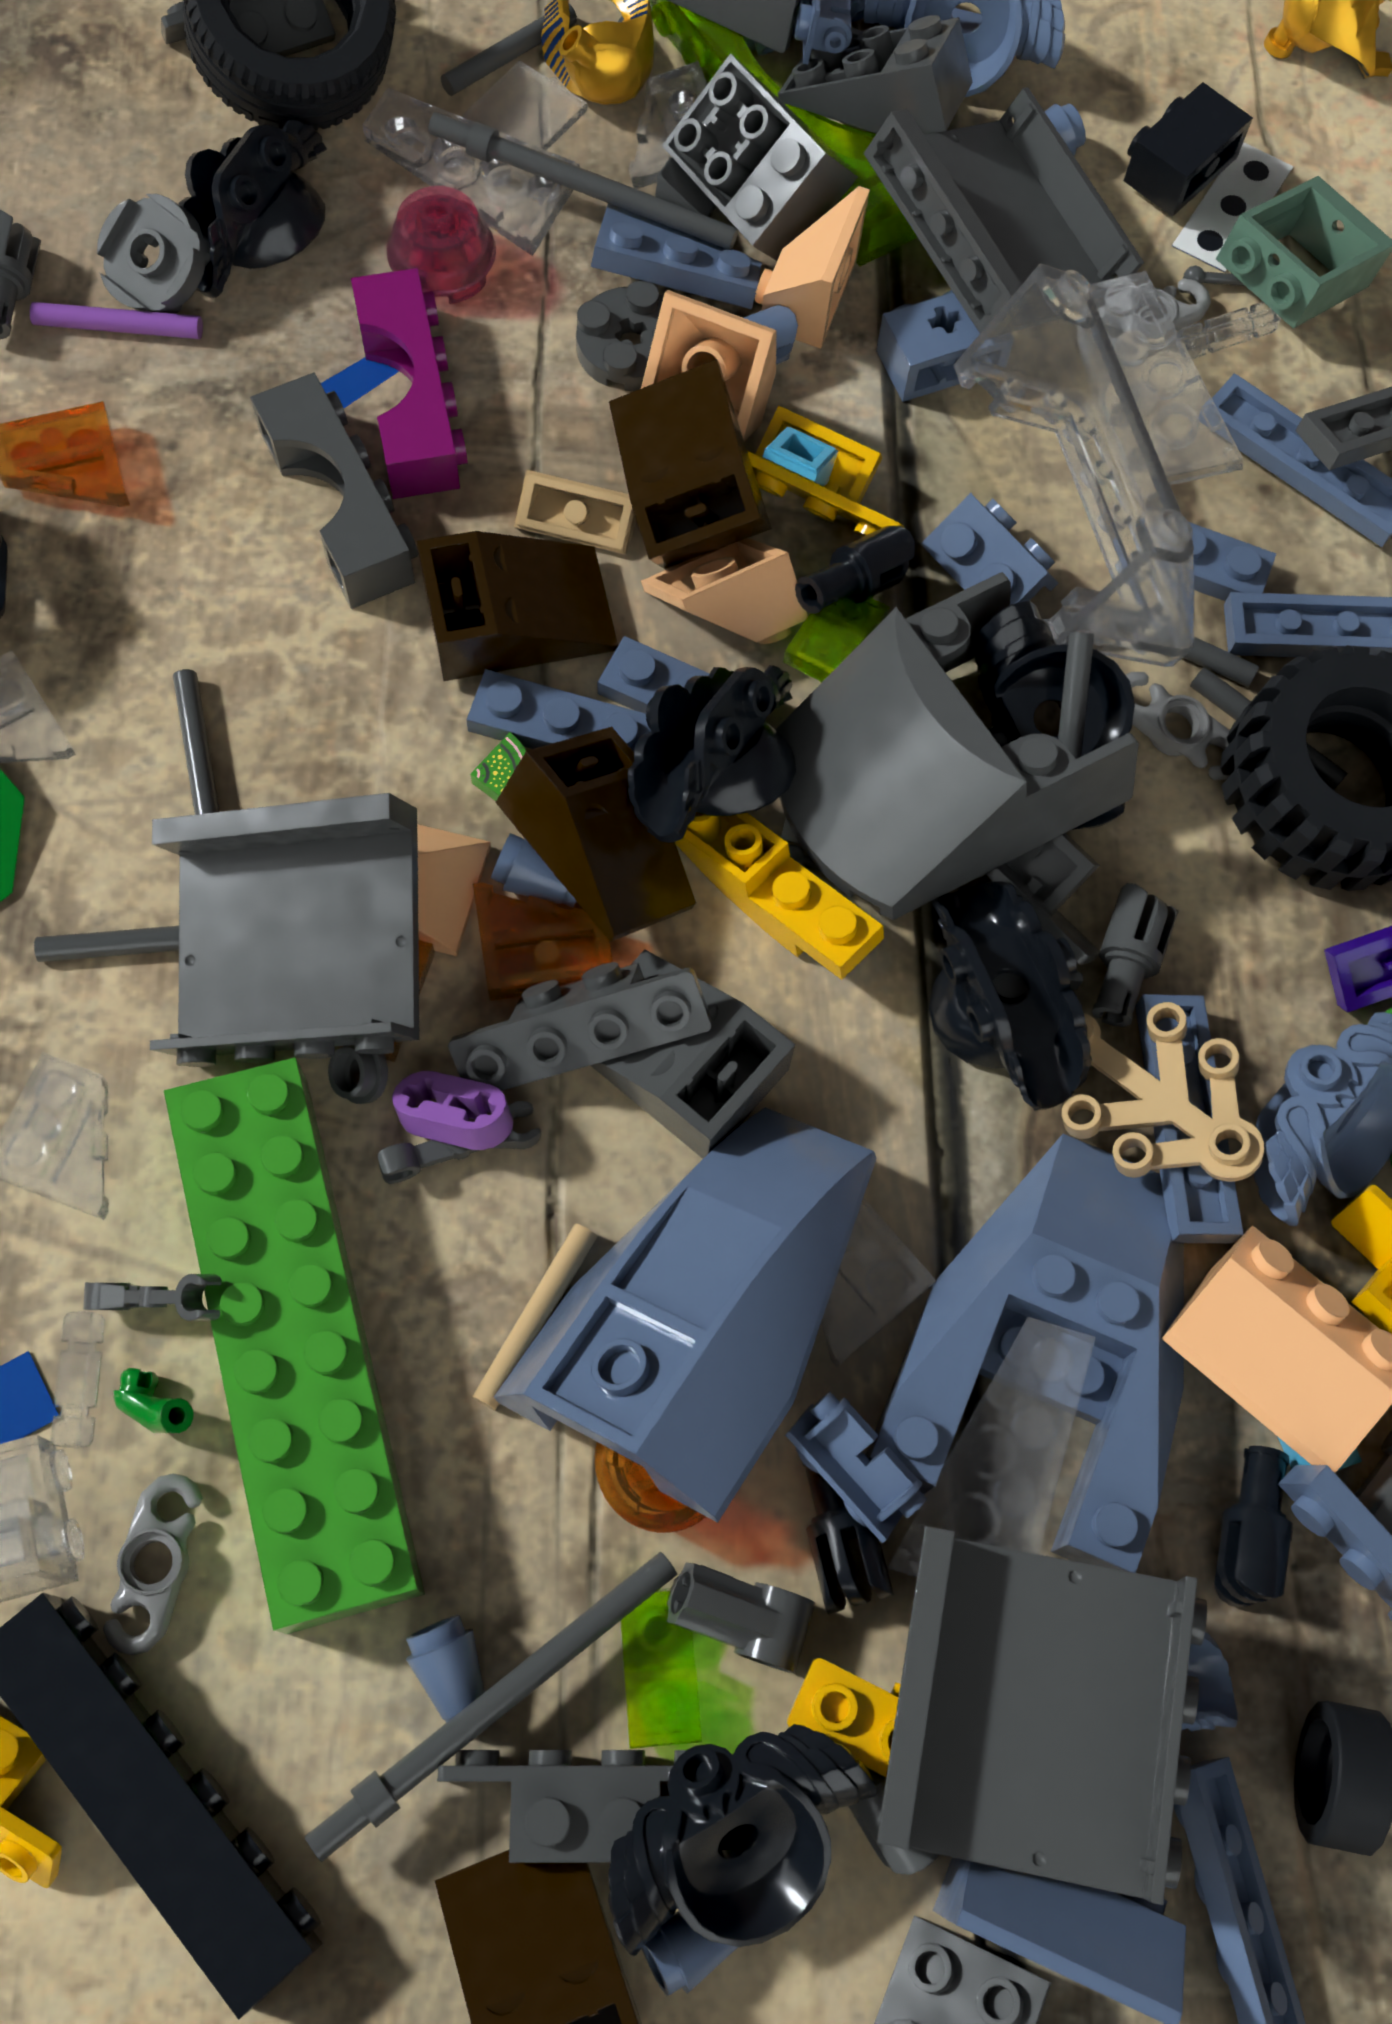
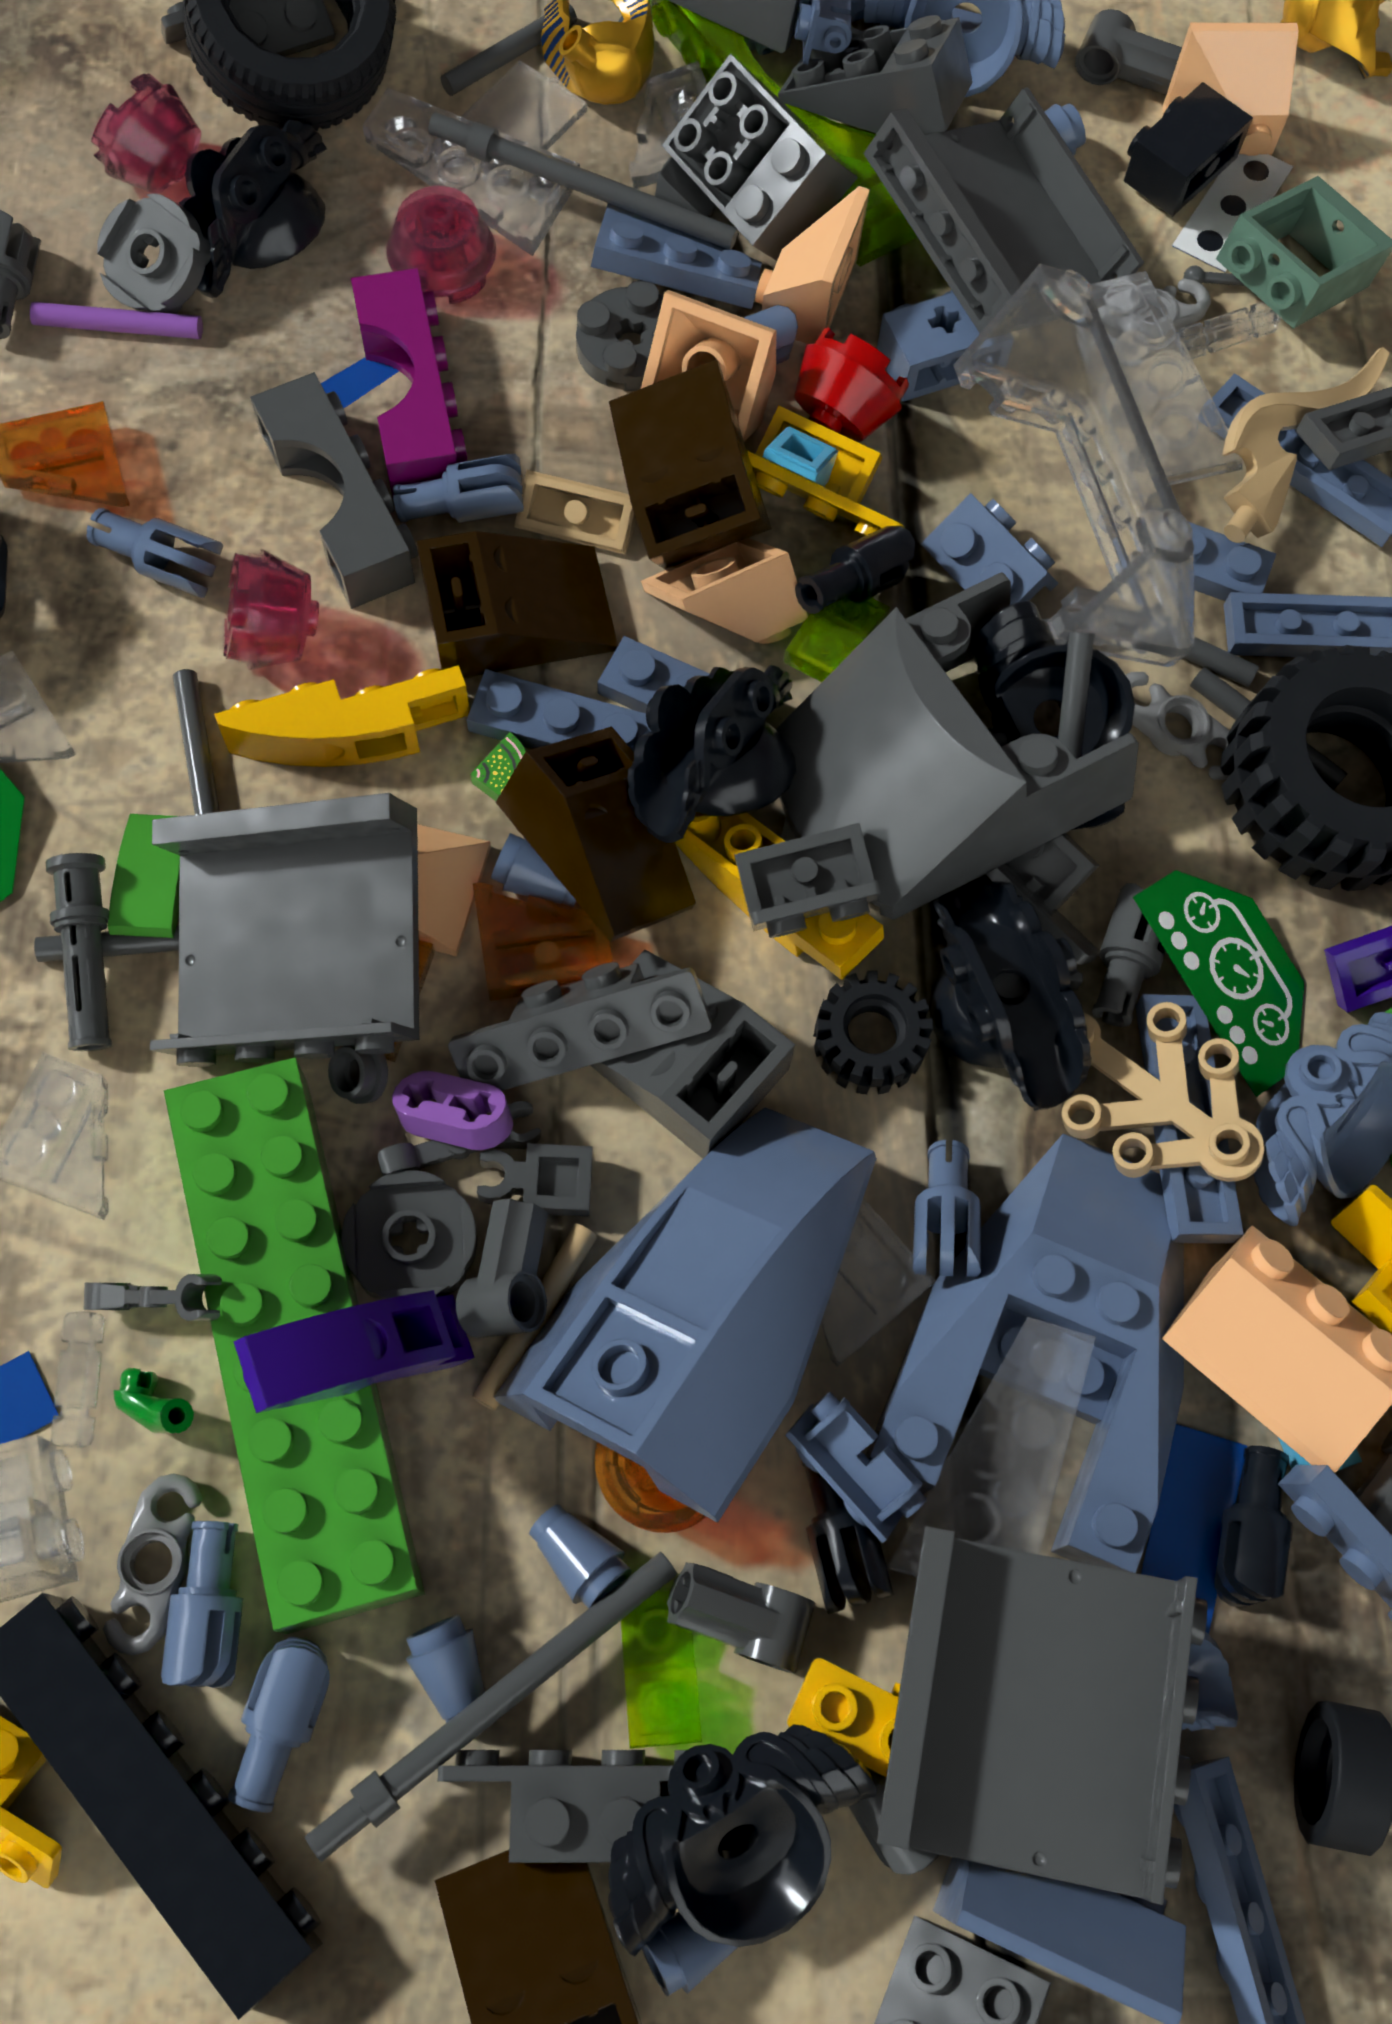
none -> dark grey pin [45,853,112,1051]
none -> sand blue arm [86,508,223,598]
none -> clear pink cone [91,73,201,194]
none -> bright green slope [107,814,180,938]
none -> sand blue arm [161,1521,243,1688]
none -> yellow slope [214,665,470,767]
none -> clear pink cone [223,549,319,670]
none -> sand blue arm [228,1637,330,1813]
none -> dark purple slope [234,1290,475,1413]
none -> dark grey plate [341,1170,478,1300]
none -> sand blue arm [393,454,524,523]
none -> dark grey piece [456,1199,548,1338]
none -> dark grey plate [477,1143,593,1217]
none -> sand blue cone [529,1504,632,1609]
none -> dark grey bracket [734,823,881,938]
none -> red cone [794,327,909,442]
none -> black tyre [813,970,933,1095]
none -> sand blue arm [912,1140,981,1277]
none -> dark grey piece [1075,9,1182,95]
none -> green sticker [1133,870,1304,1097]
none -> blue sticker [1141,1424,1247,1633]
none -> light nougat slope [1162,22,1299,156]
none -> tan piece [1222,347,1390,543]

